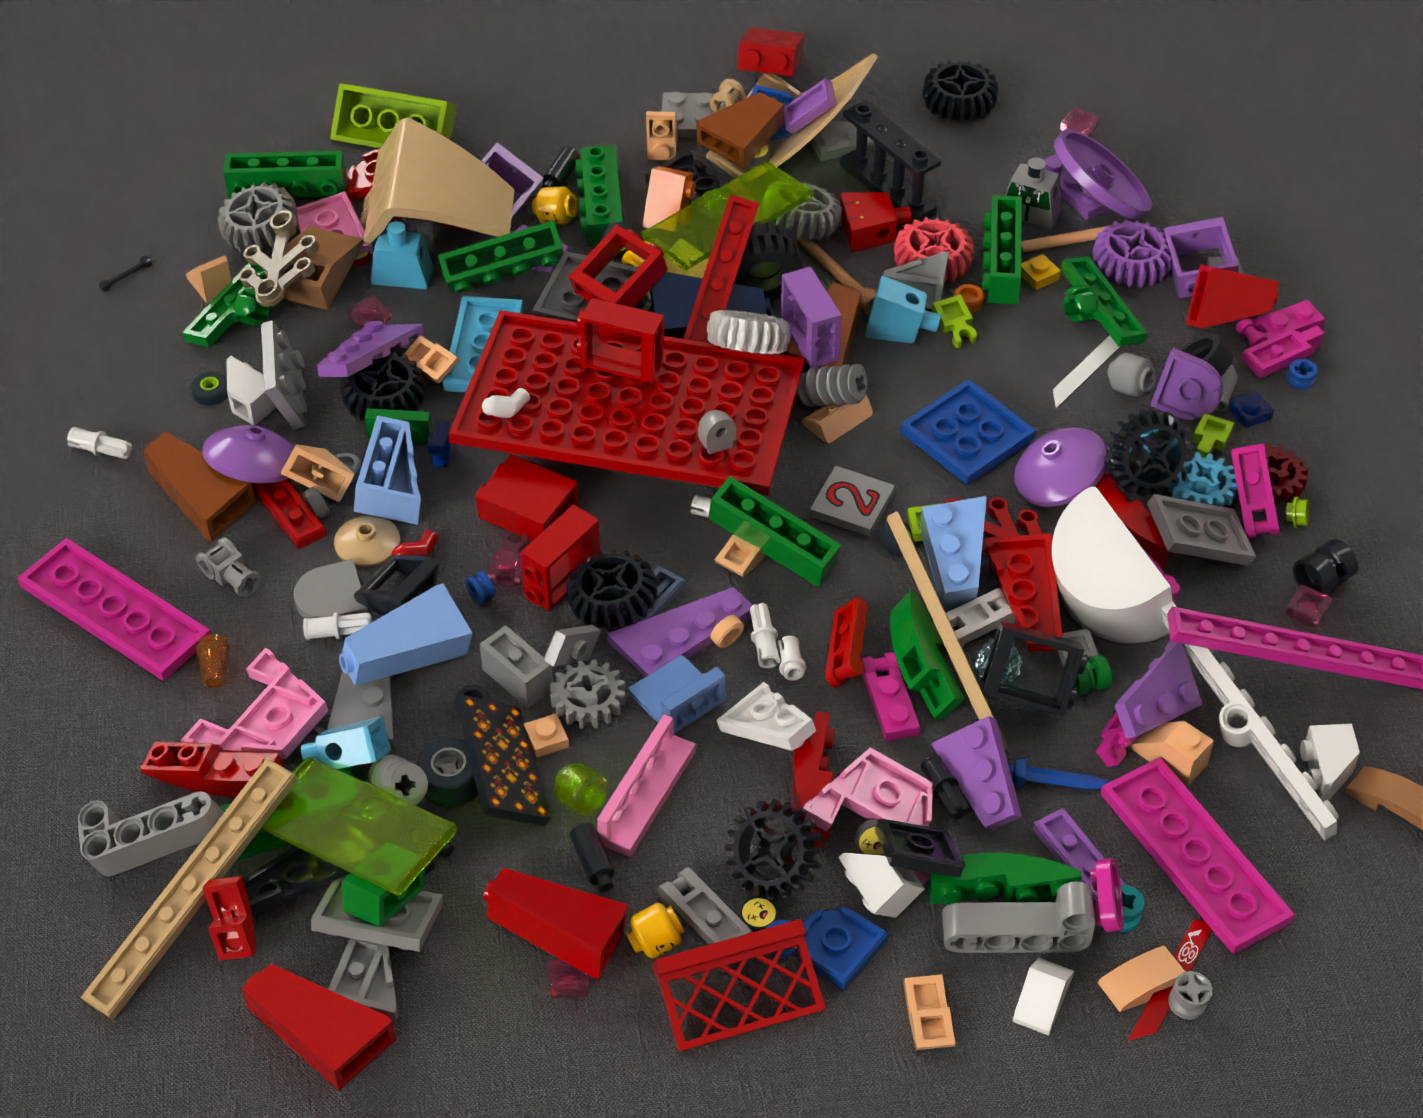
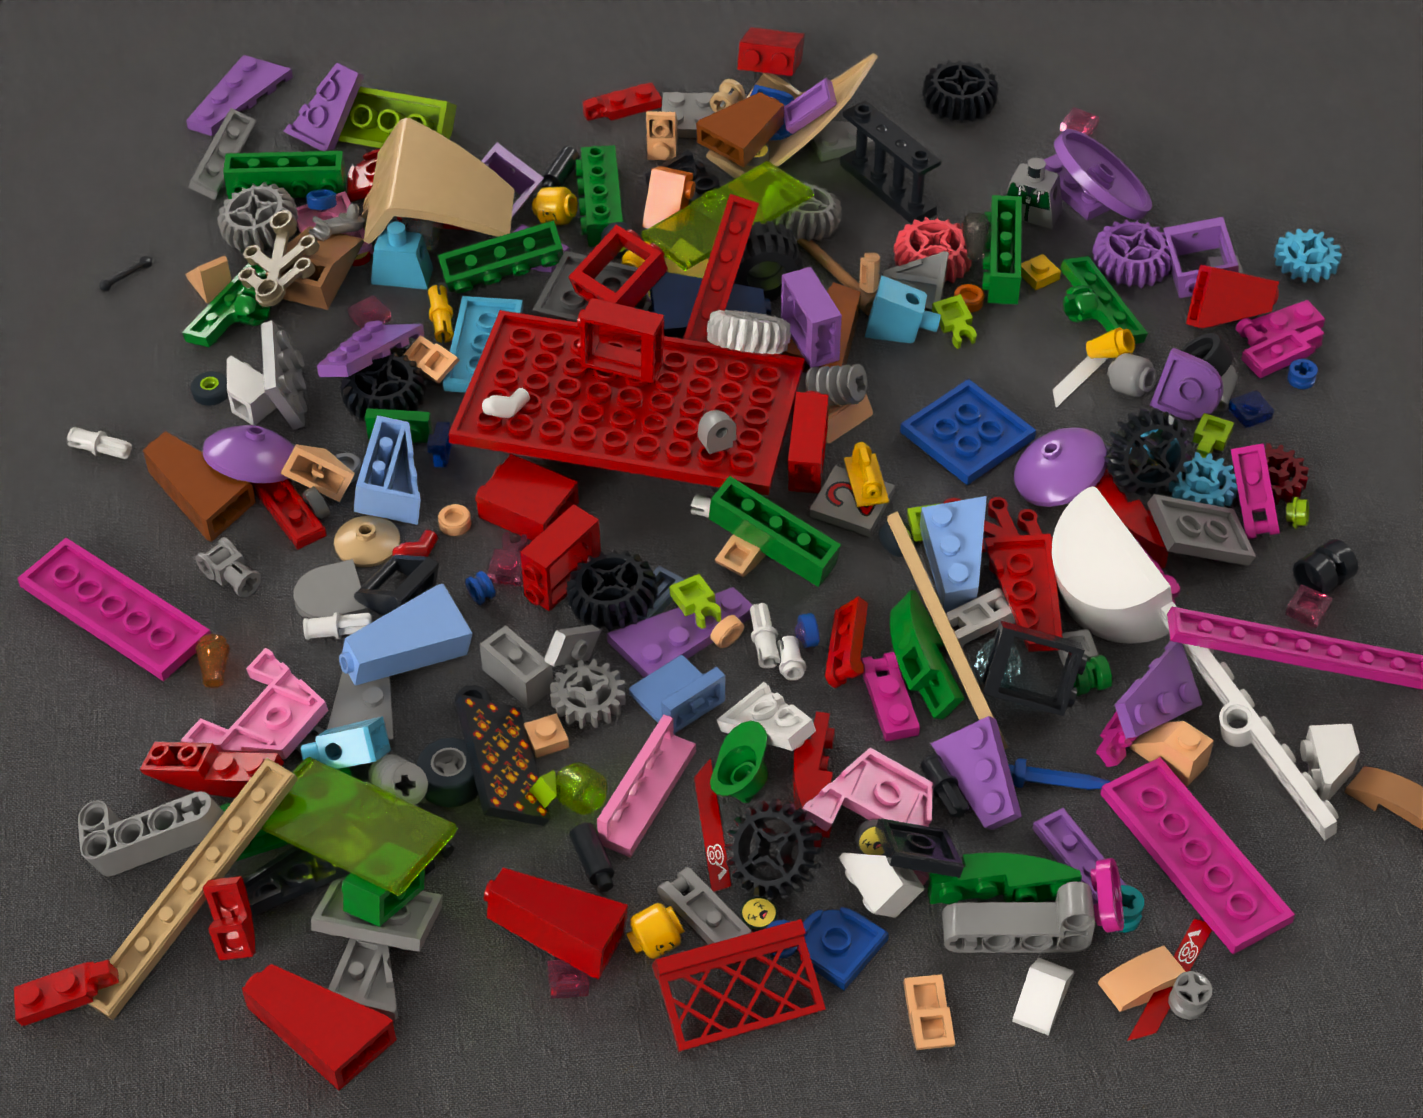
red torso [840,192,911,252] -> none
light nougat bar [1021,223,1123,253] -> none
none -> red hinge [14,960,119,1026]
none -> medium lavender wing [186,55,293,136]
none -> light grey tile [188,108,257,200]
none -> medium lavender wing [283,63,365,151]
none -> blue tile [306,189,337,212]
none -> light grey piece [308,204,365,241]
none -> yellow pin [428,285,454,343]
none -> light nougat tile [438,504,471,536]
none -> lime piece [529,770,557,808]
none -> red hinge [583,82,662,121]
none -> lime plate [669,574,722,629]
none -> red sticker [694,758,732,892]
none -> green piece [710,720,768,803]
none -> red window [788,391,829,494]
none -> blue tile [795,613,820,648]
none -> yellow hinge [844,442,889,507]
none -> light nougat slope [859,253,880,293]
none -> clear smoke cone [961,213,991,260]
none -> yellow cone [1086,327,1135,359]
none -> medium azure gear [1274,229,1342,283]

